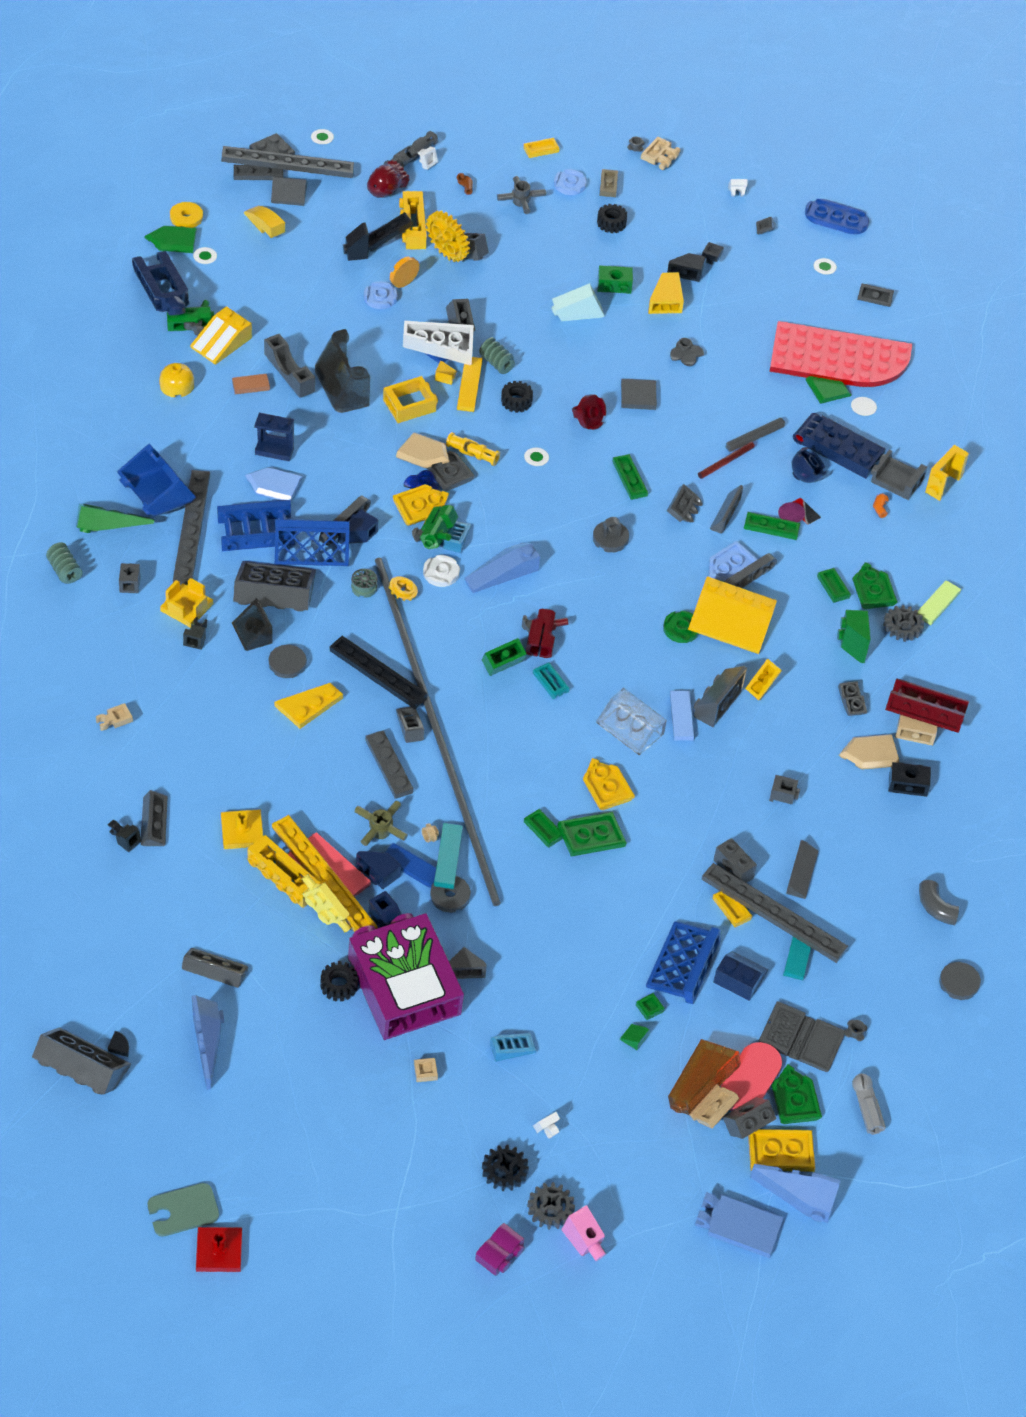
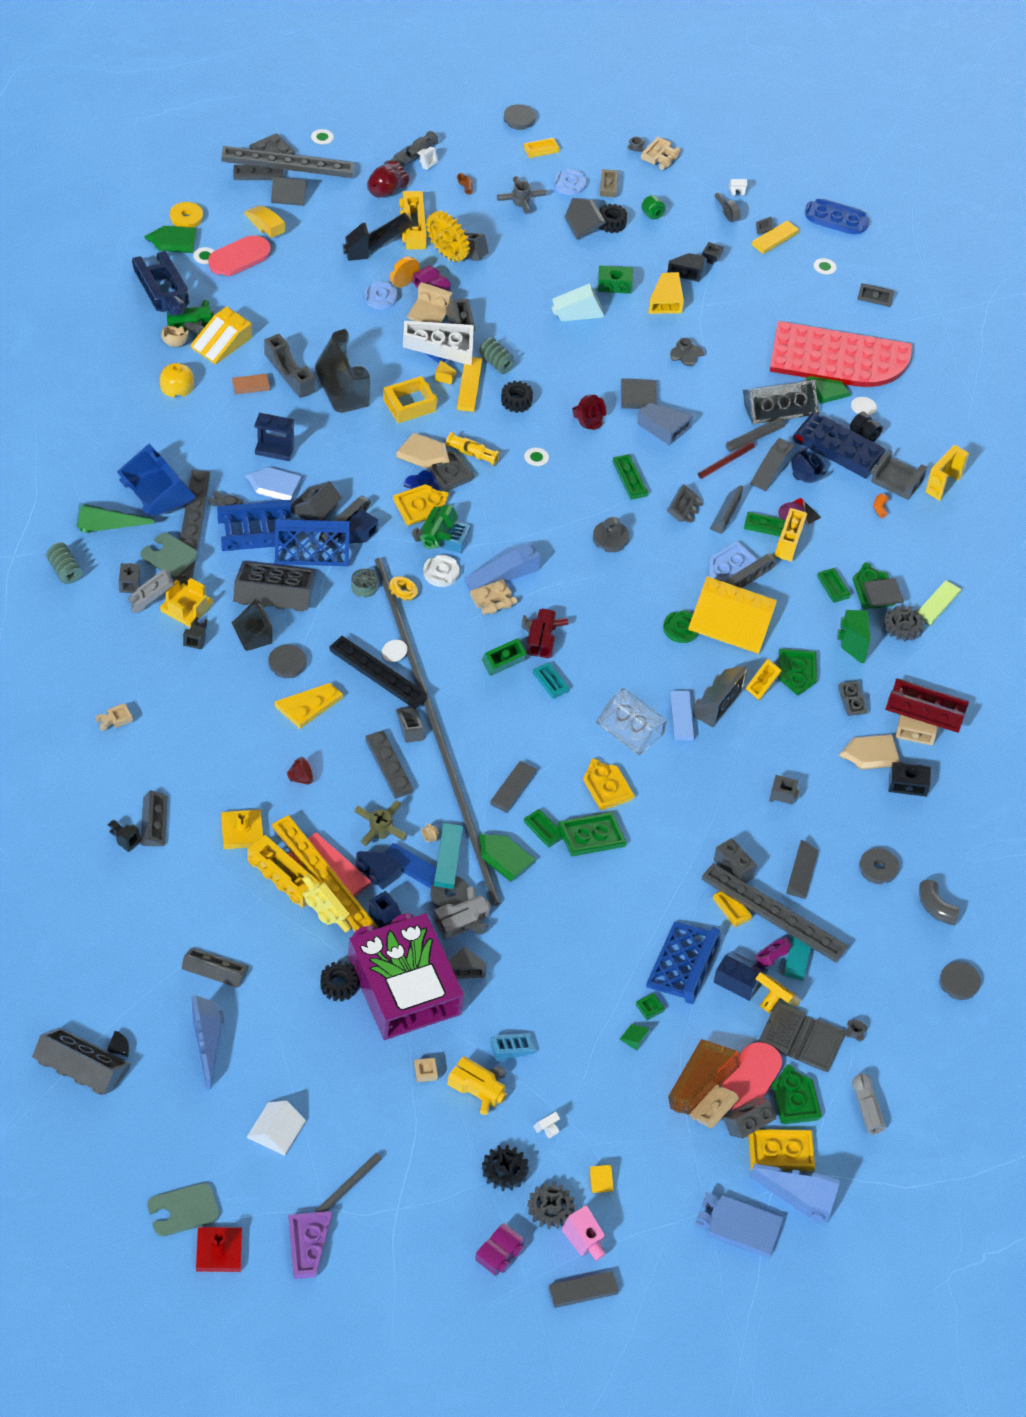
none -> light grey hinge [128,569,174,613]
none -> sand green piece [140,533,198,577]
none -> tan hair [161,326,189,347]
none -> coral tile [208,236,270,276]
none -> dark grey plate [208,491,243,506]
none -> white slope [247,1101,306,1156]
none -> clear red piece [287,756,314,785]
none -> medium lavender wing [288,1211,332,1279]
none -> dark grey slope [291,481,342,521]
none -> dark grey bar [315,1153,382,1212]
none -> white sticker [382,640,407,662]
none -> tan bracket [407,282,452,323]
none -> magenta brick [413,265,451,291]
none -> light grey piece [433,887,491,939]
none -> yellow piece [447,1056,507,1115]
none -> tan plate [470,579,517,615]
none -> green tile [479,834,536,882]
none -> dark grey tile [490,761,537,813]
none -> dark grey tile [504,104,535,130]
none -> dark grey tile [548,1271,619,1308]
none -> dark grey tile [564,198,606,240]
none -> yellow slope [589,1165,613,1193]
none -> sand blue slope [637,403,694,446]
none -> green head [641,195,666,220]
none -> dark grey piece [714,192,741,222]
none -> clear smoke slope [743,380,819,424]
none -> dark grey slope [750,438,794,492]
none -> yellow tile [752,220,799,254]
none -> magenta plate [755,938,791,967]
none -> yellow tile [756,972,802,1013]
none -> yellow slope [774,508,807,562]
none -> green tile [779,649,817,696]
none -> black wheel [849,411,883,442]
none -> dark grey tile [859,848,899,884]
none -> dark grey piece [864,578,904,607]

